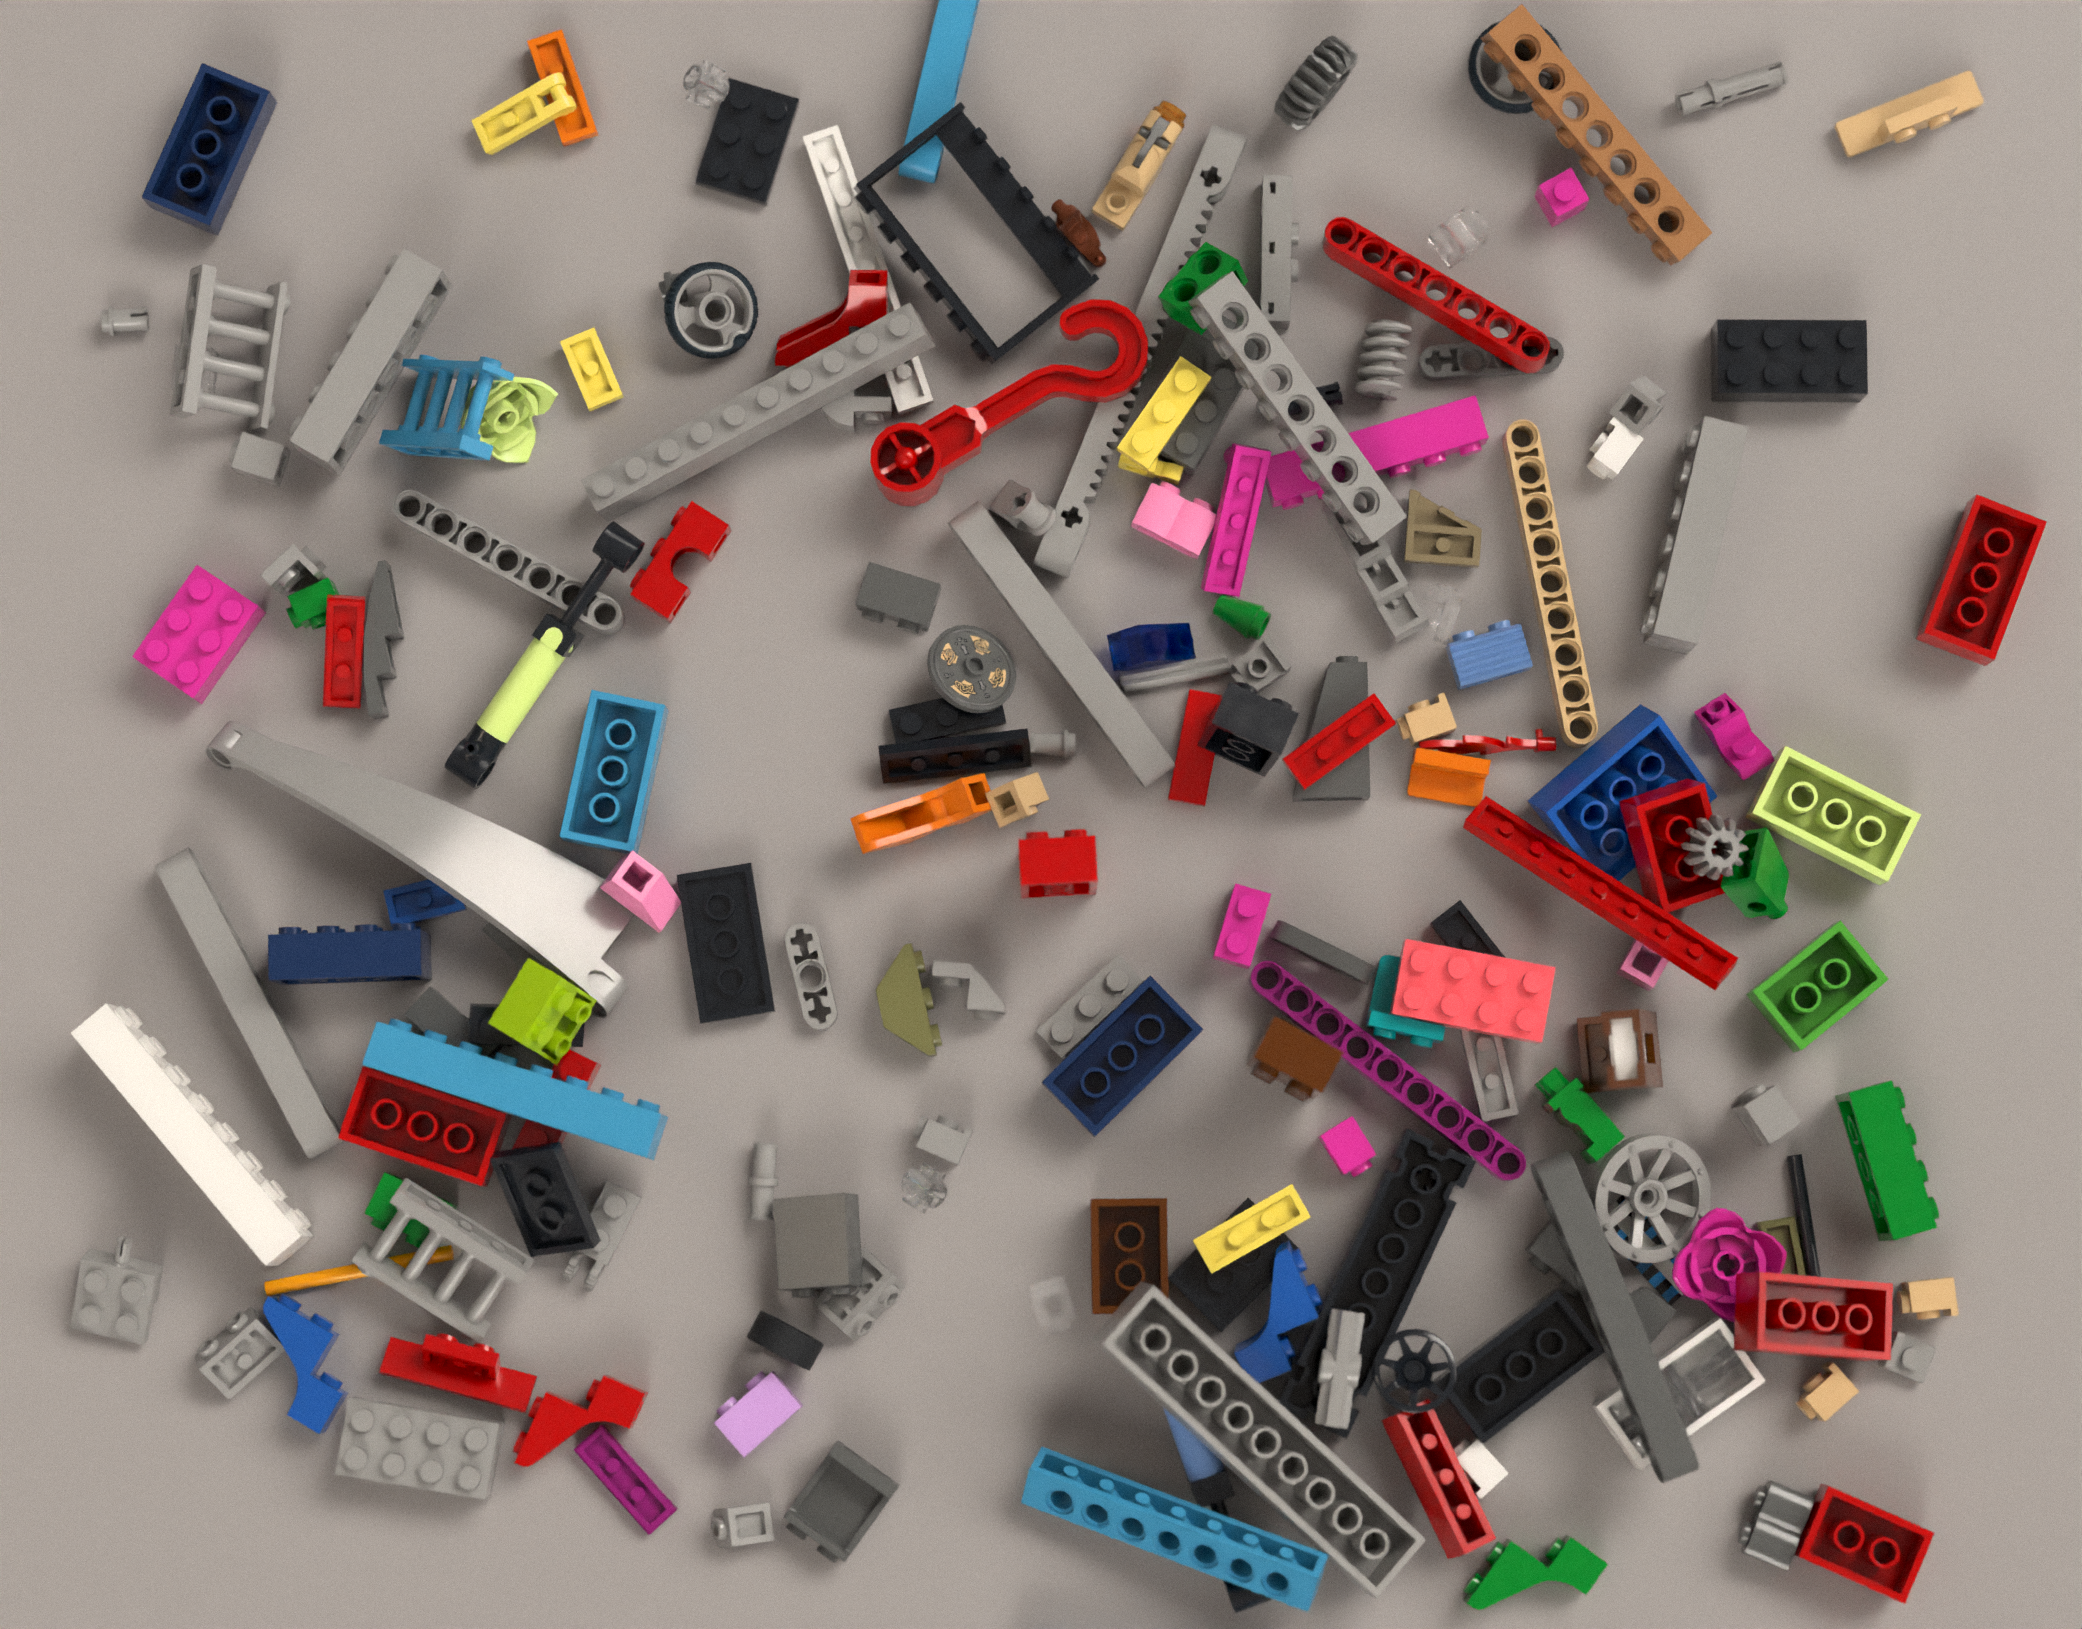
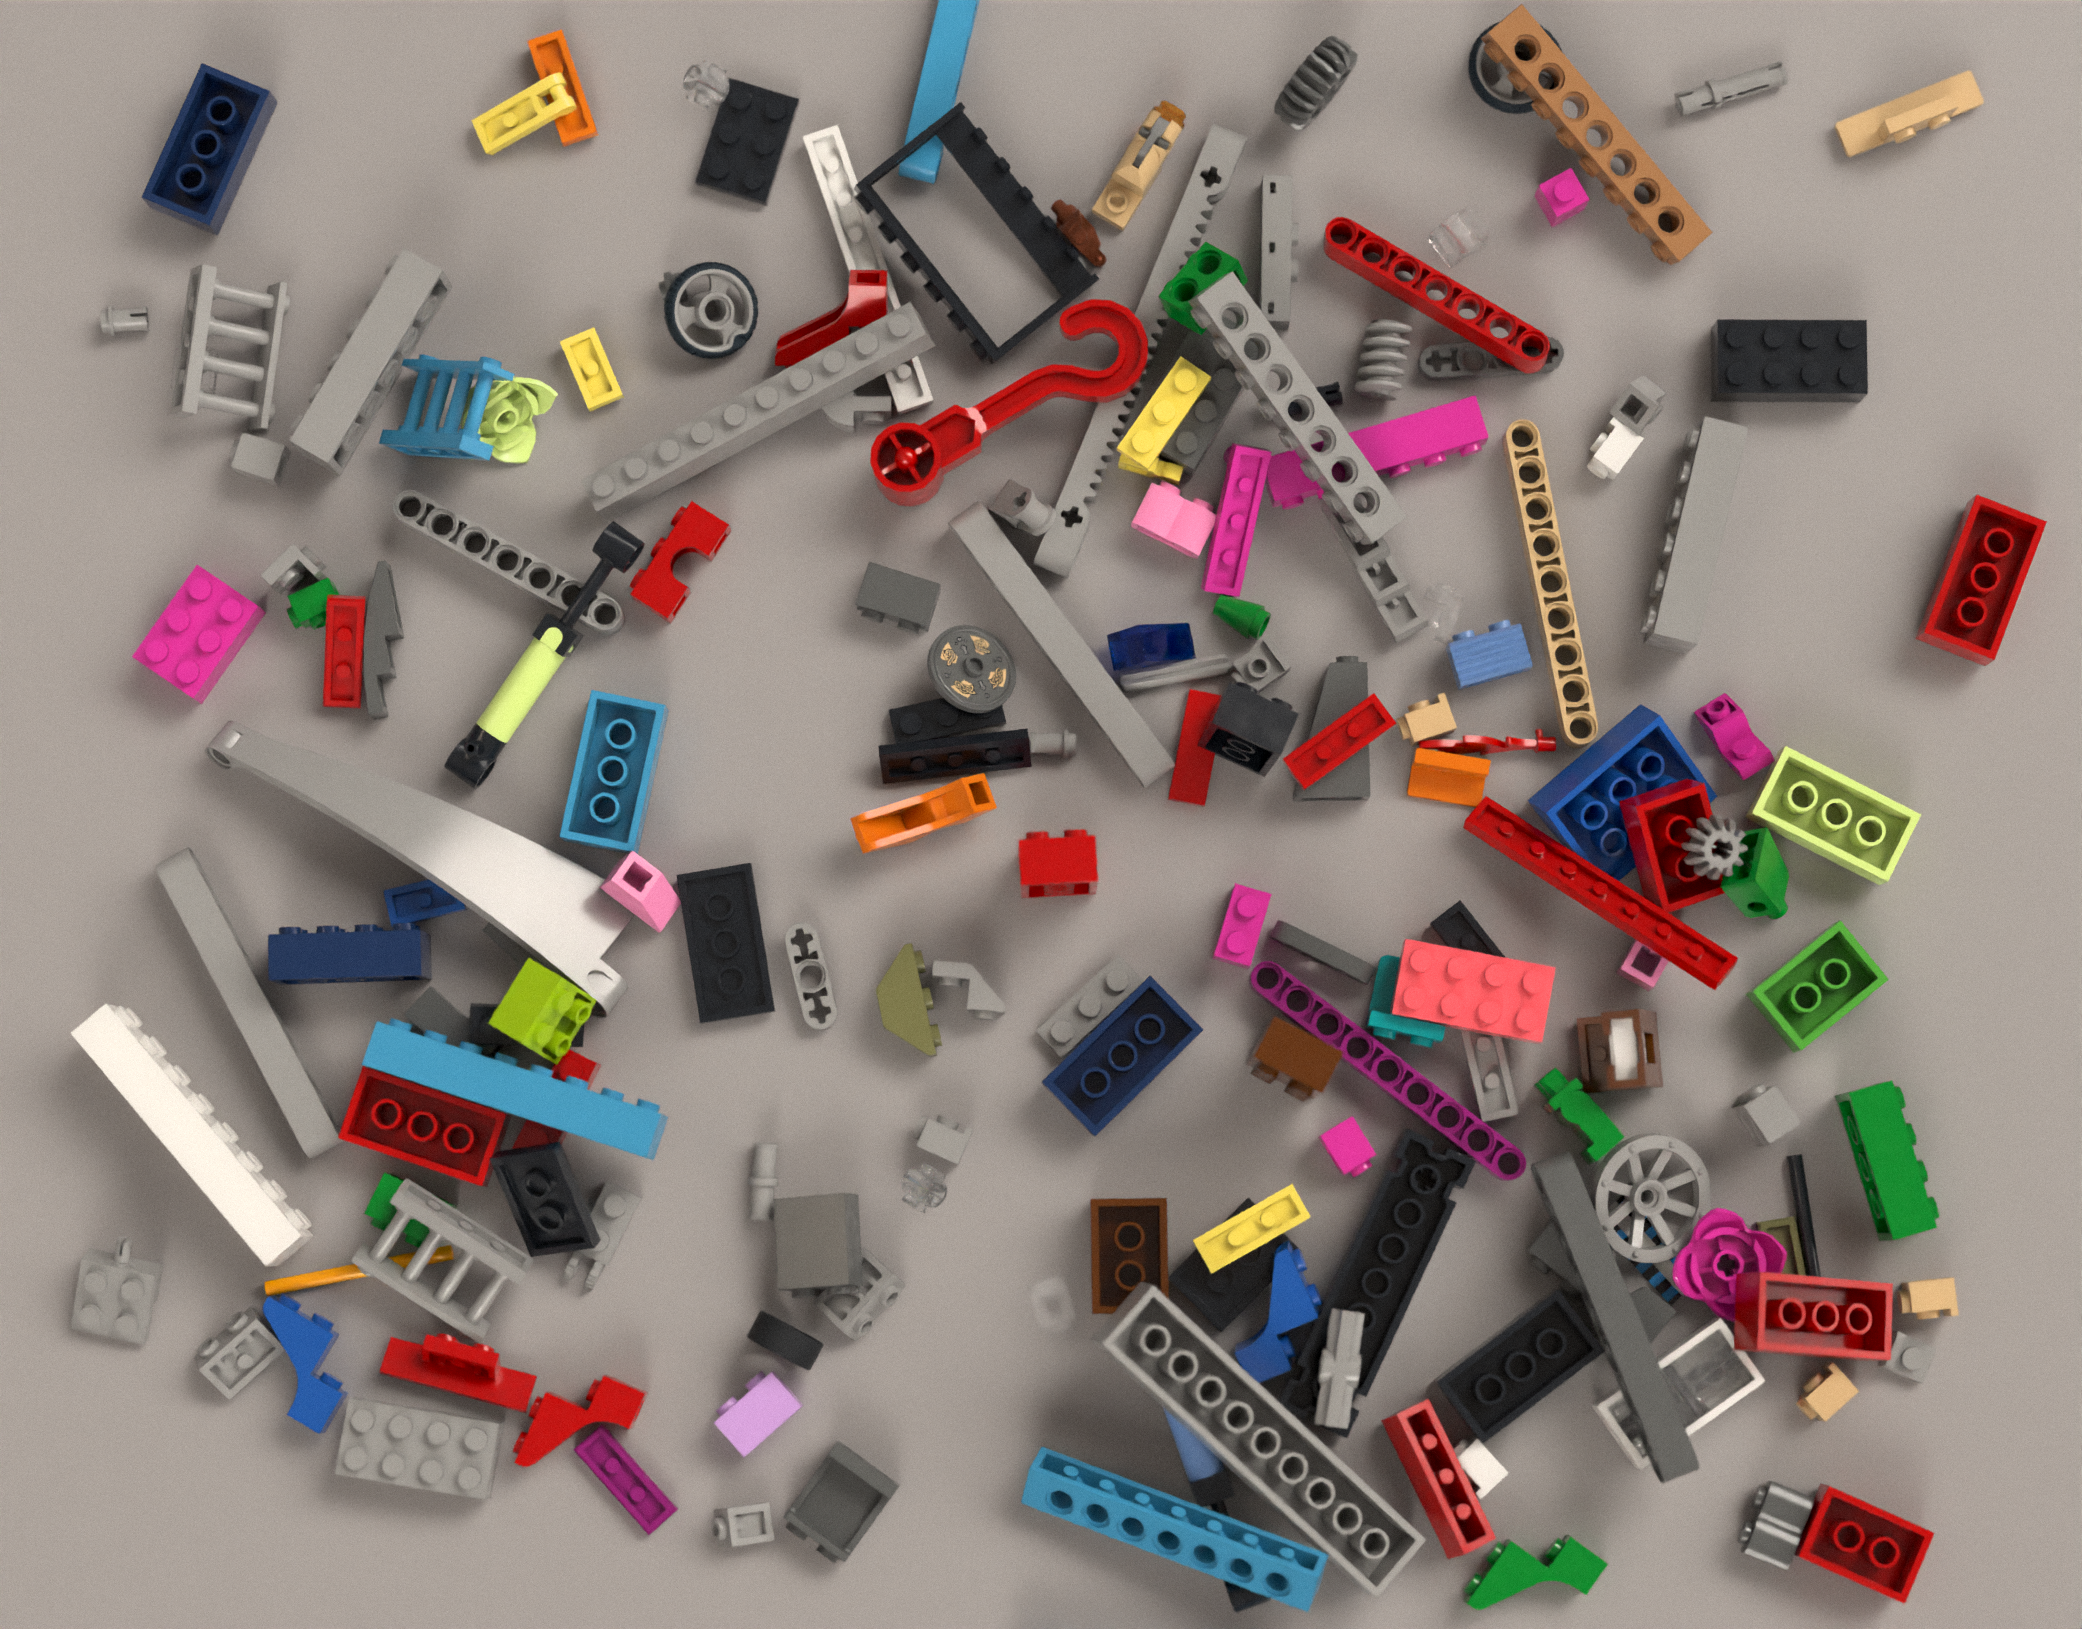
tan brick [985,772,1049,828] -> none
black wheel [1373,1329,1457,1413] -> none
dark tan wing [1404,489,1482,568] -> none

